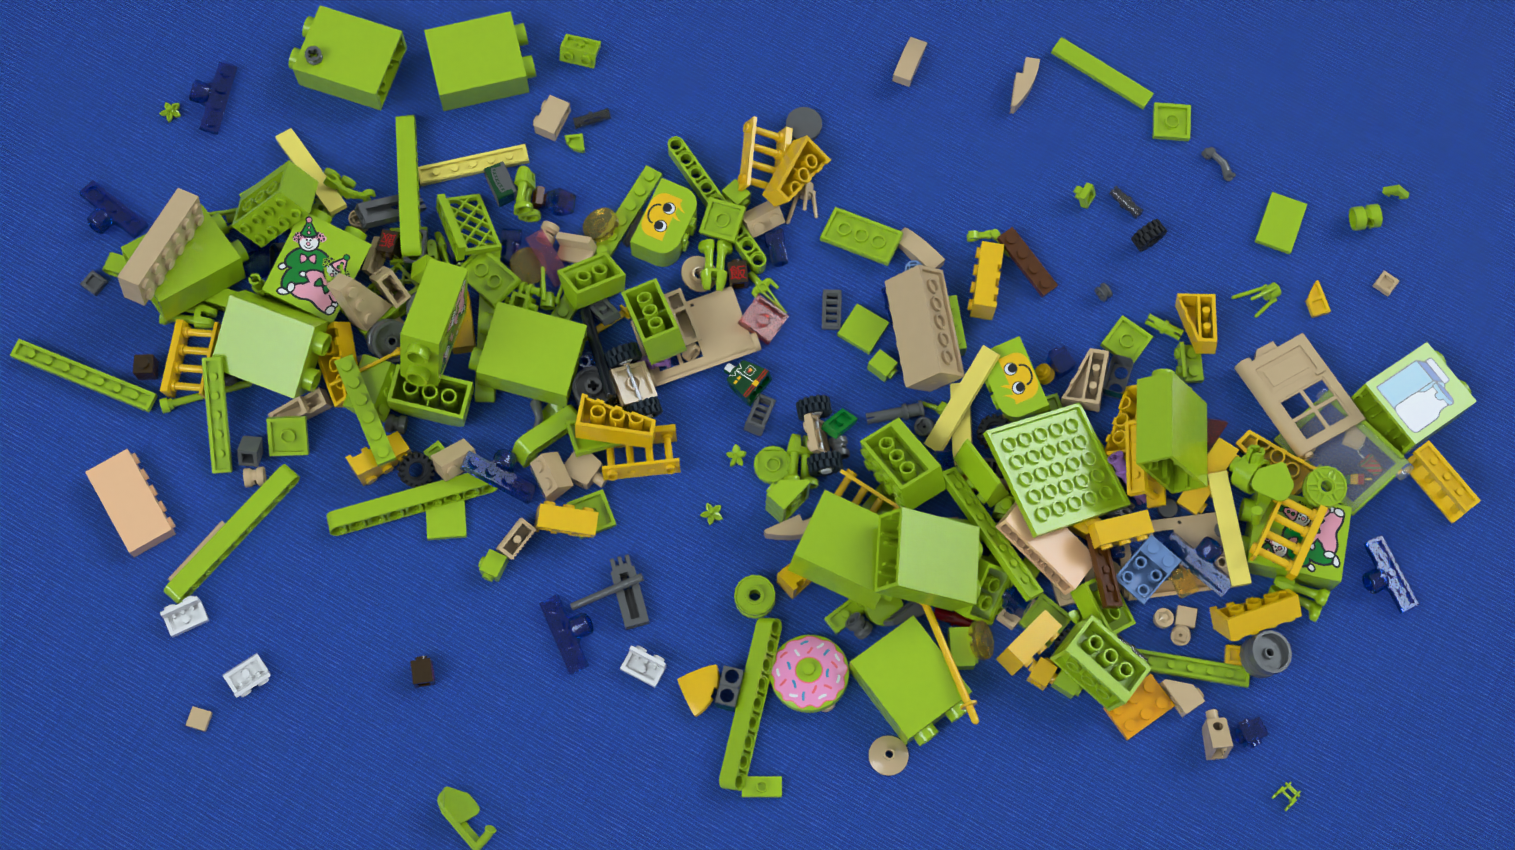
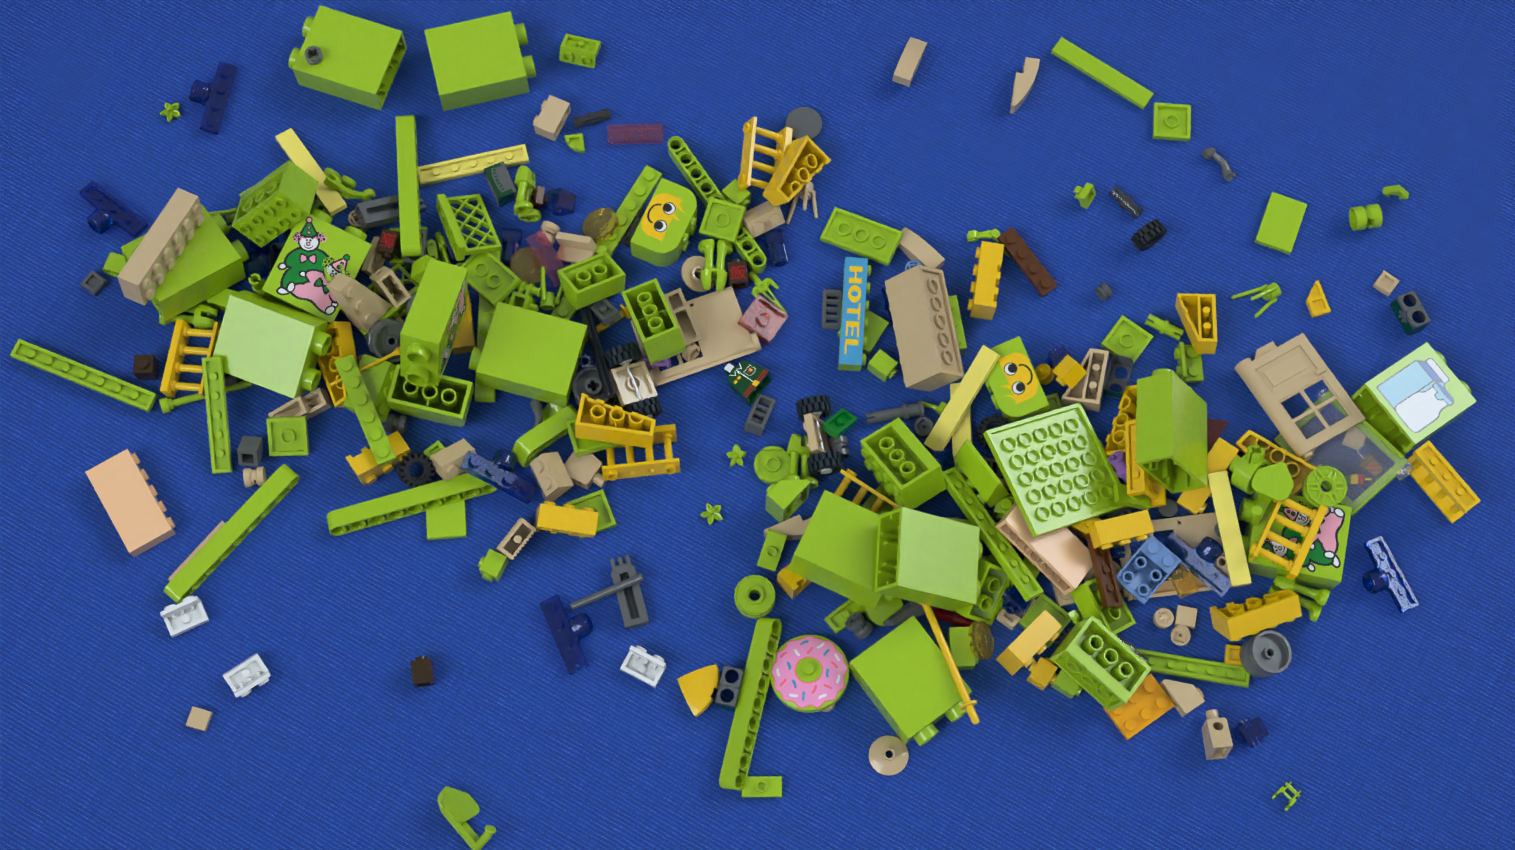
none -> clear pink tile [607,124,663,144]
none -> lime plate [757,529,787,571]
none -> dark azure brick [838,257,871,371]
none -> yellow brick [1052,354,1088,389]
none -> lime plate [1113,483,1151,510]
none -> dark grey piece [1390,290,1431,335]

